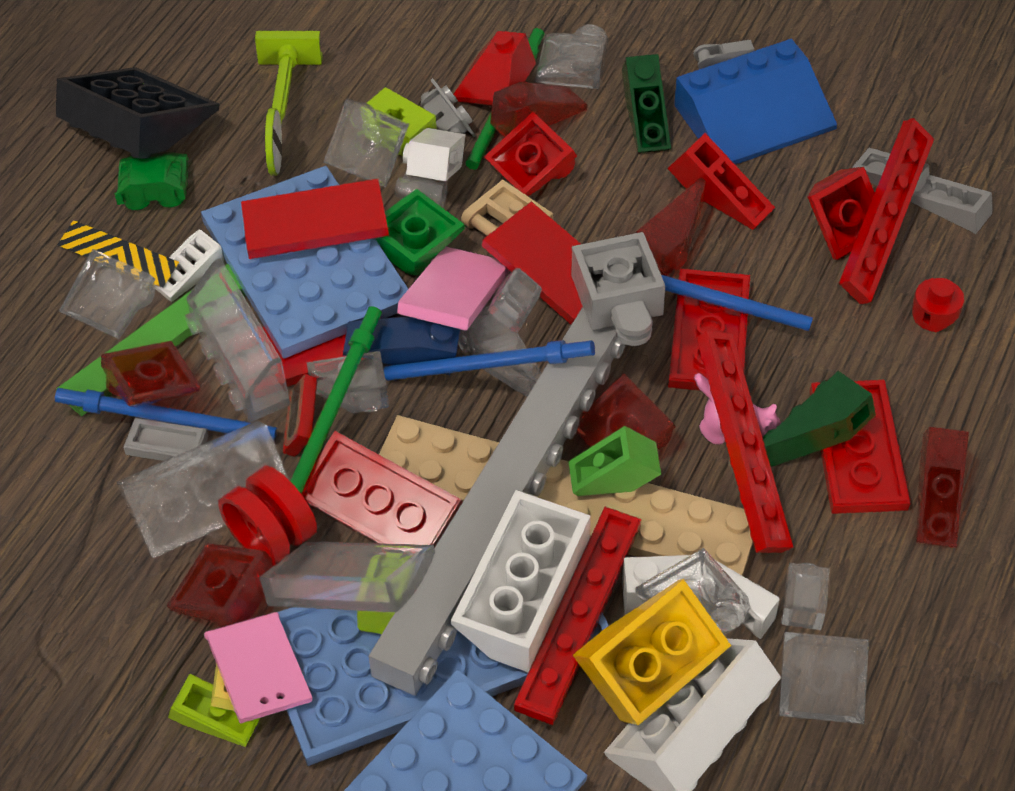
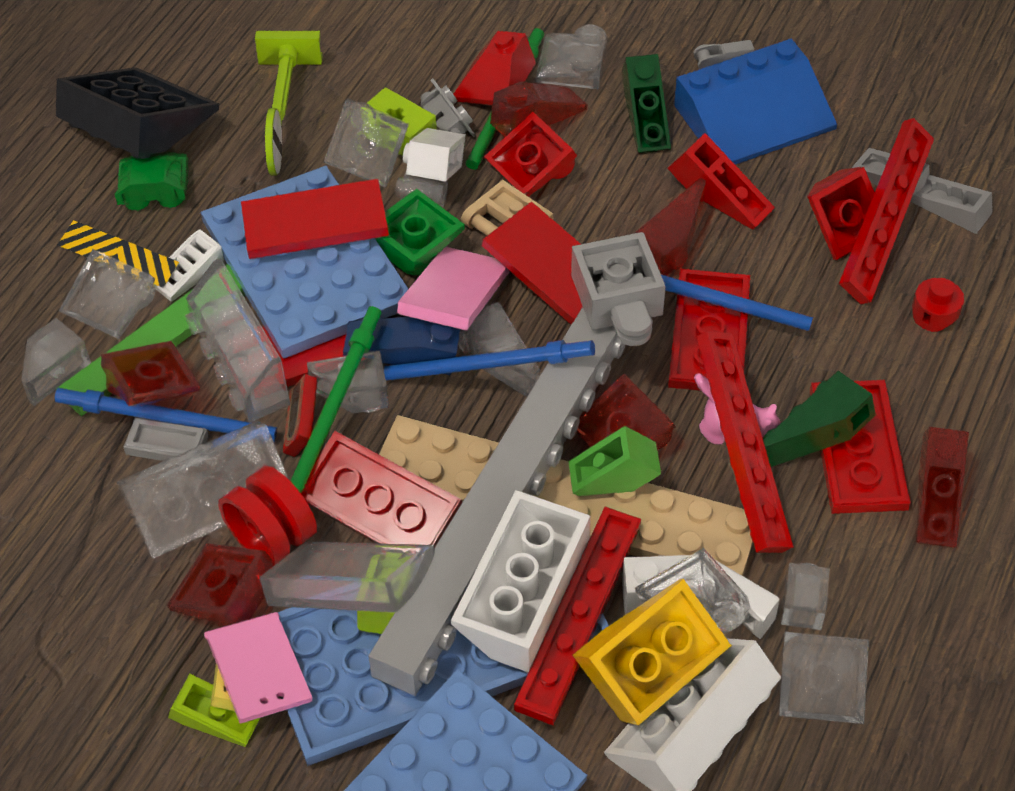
clear slope [488,268,542,333] -> none
none -> clear slope [21,318,91,406]

